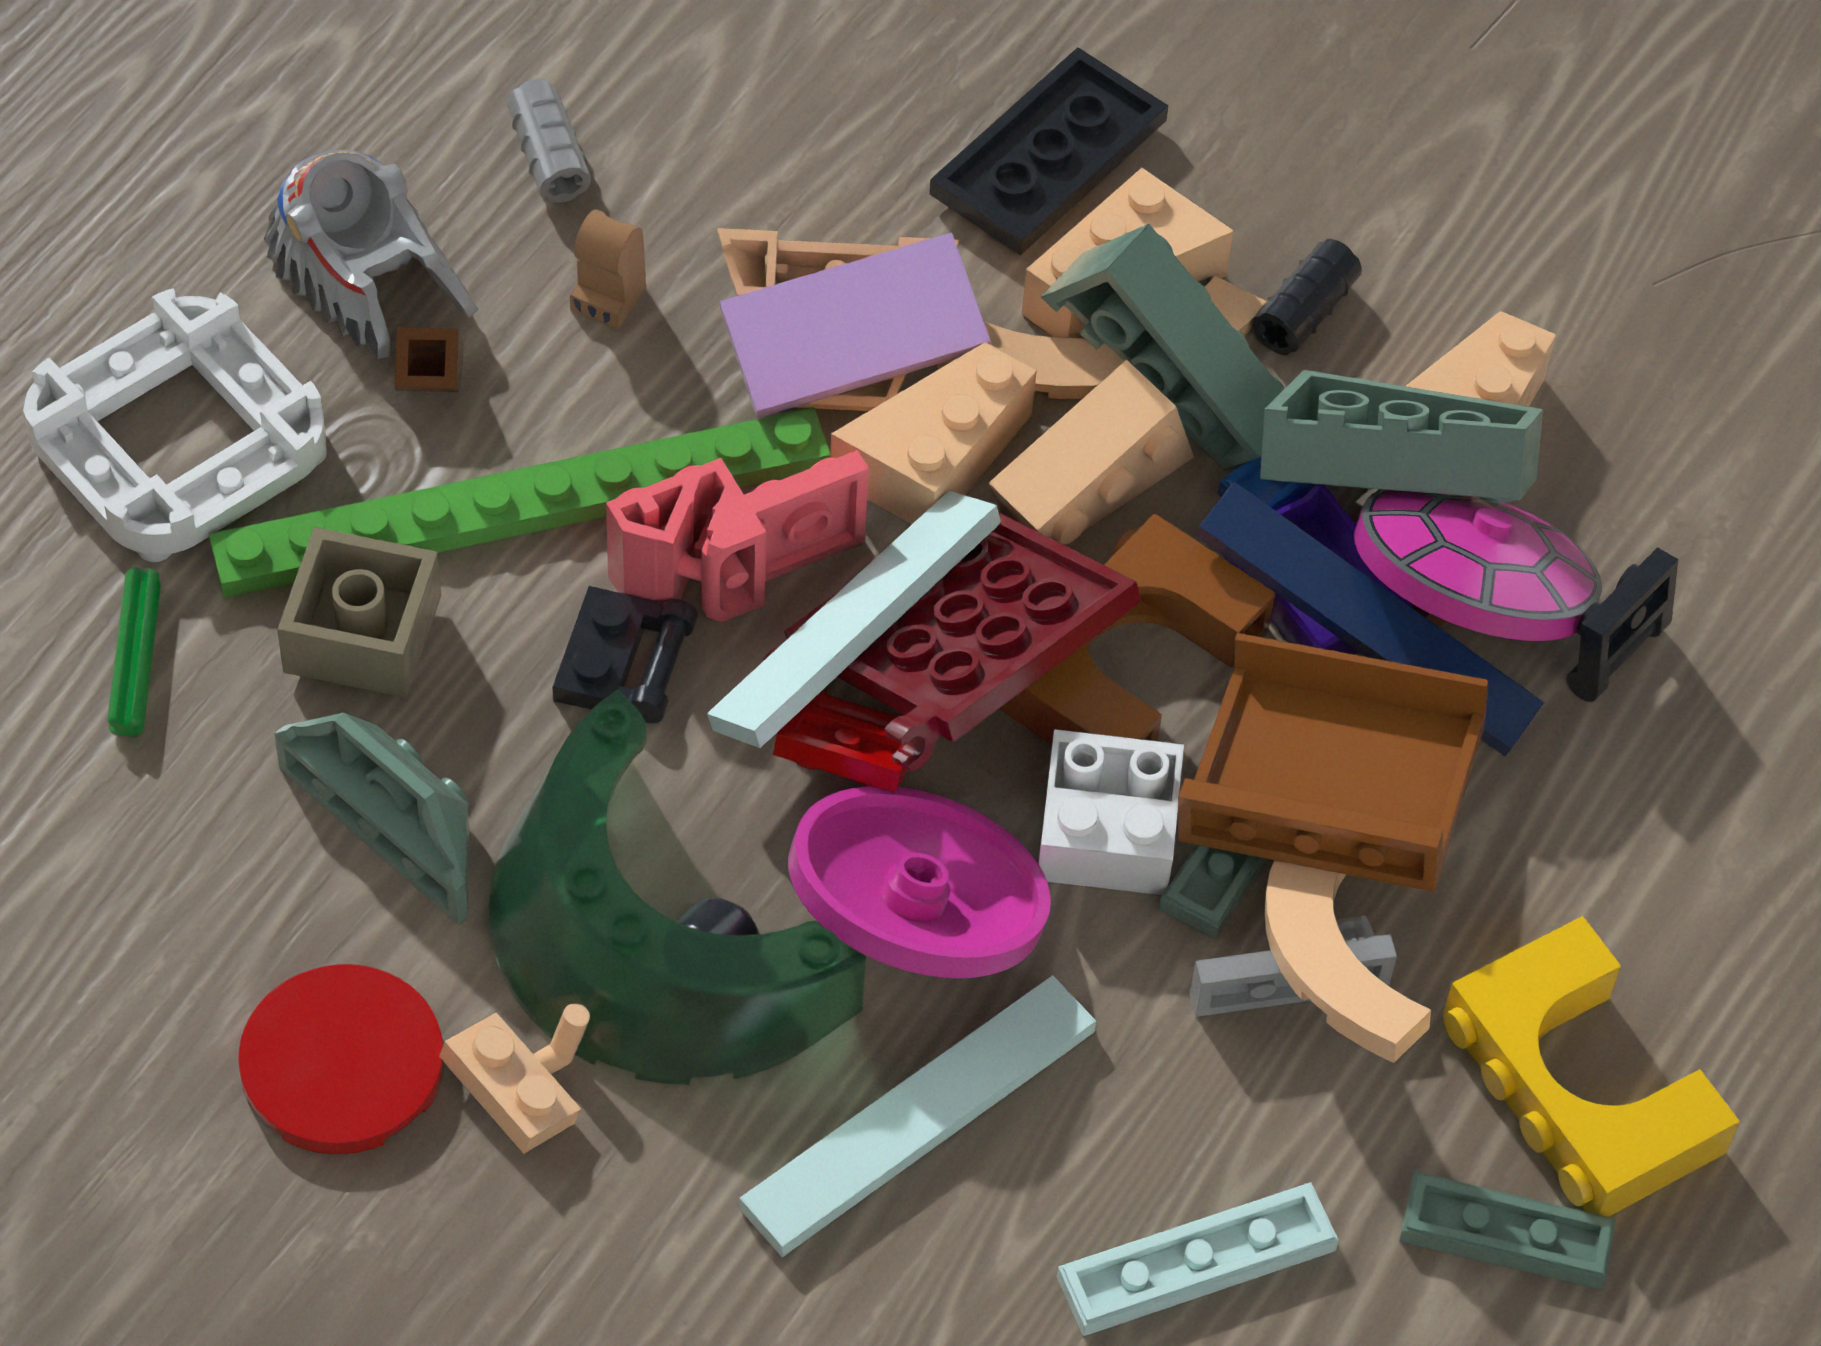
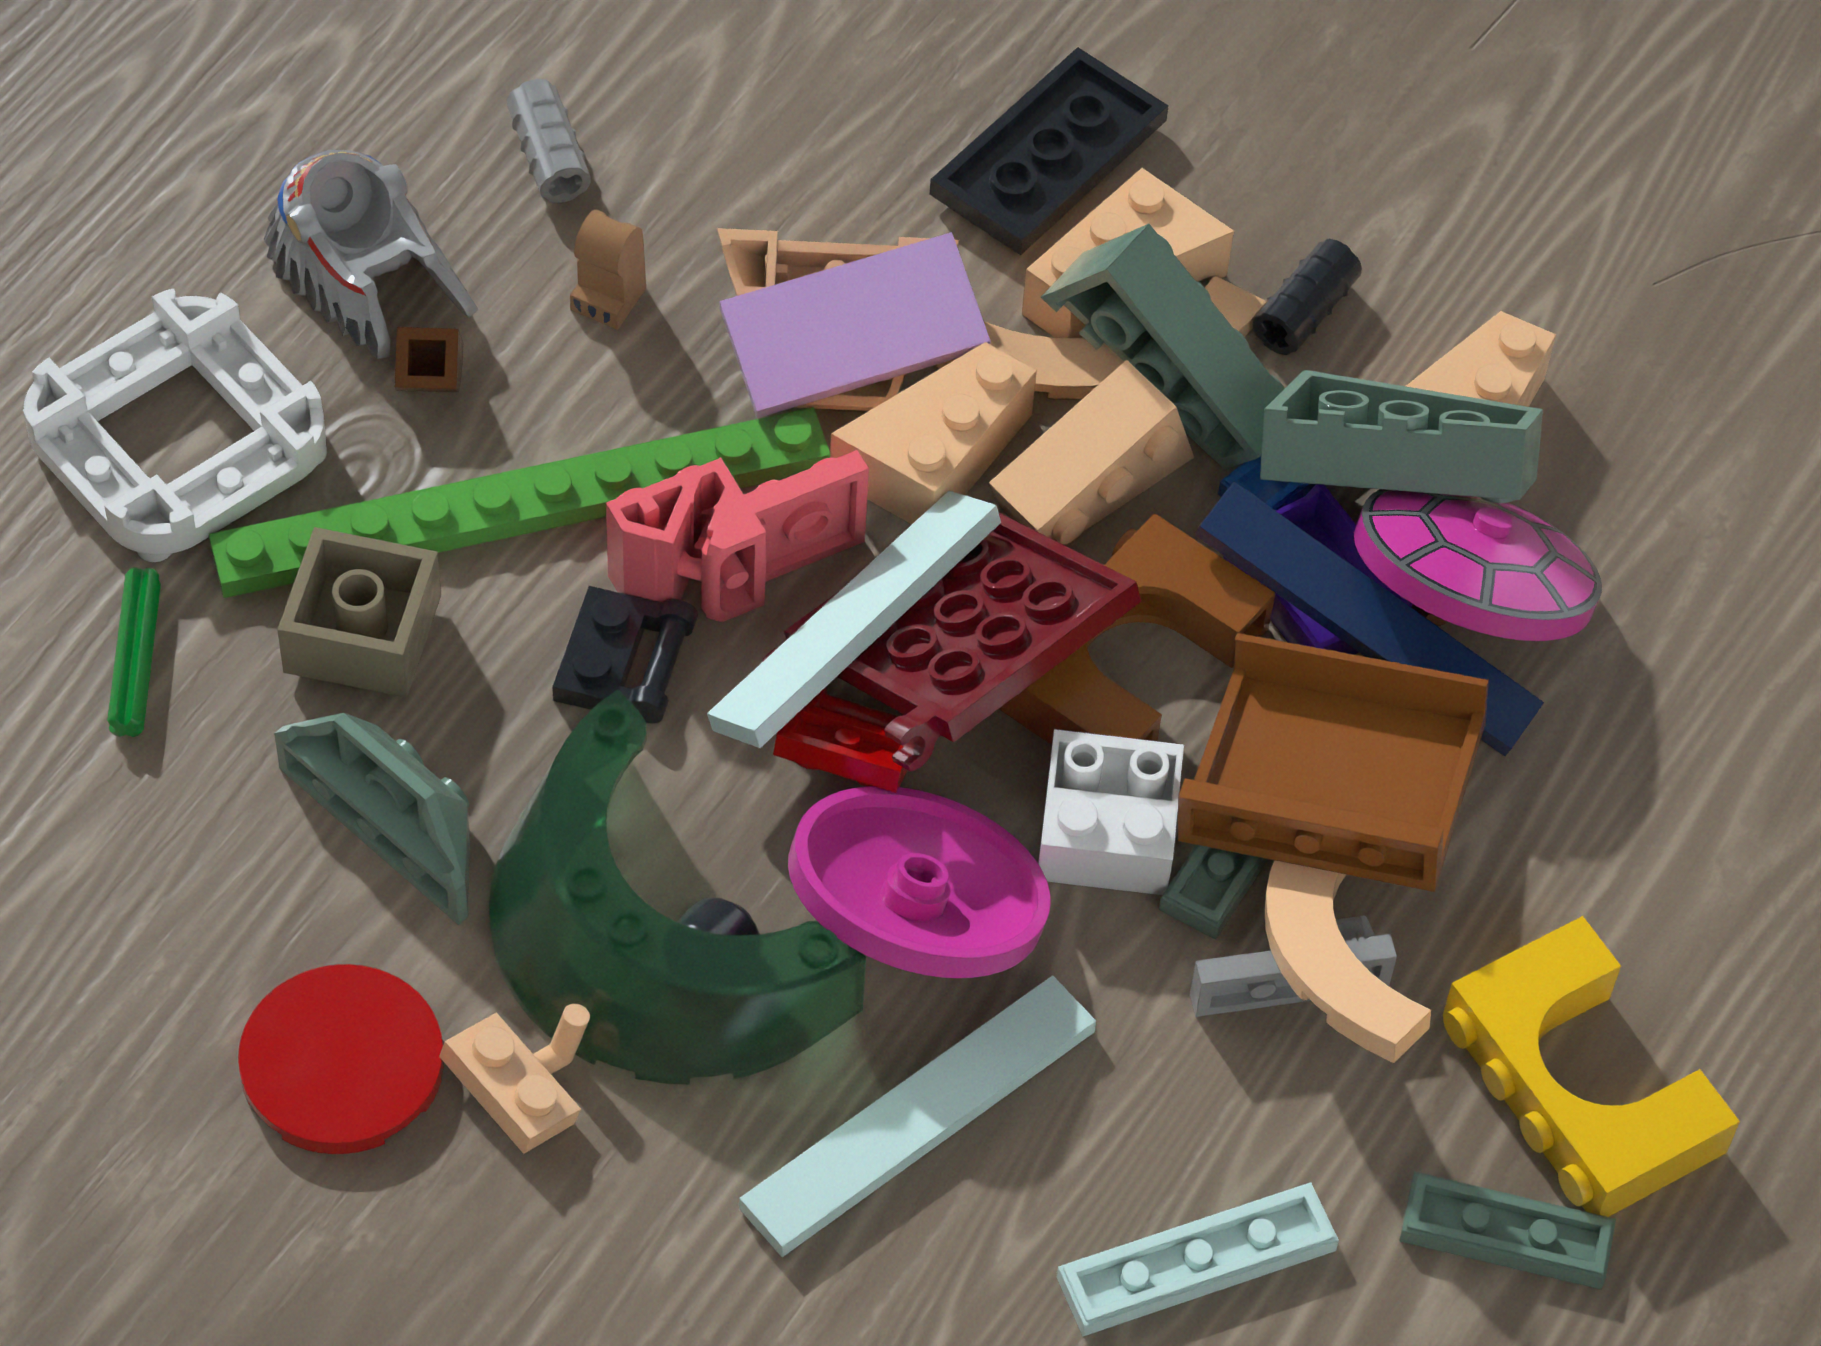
black plate [1566,547,1678,702] -> none

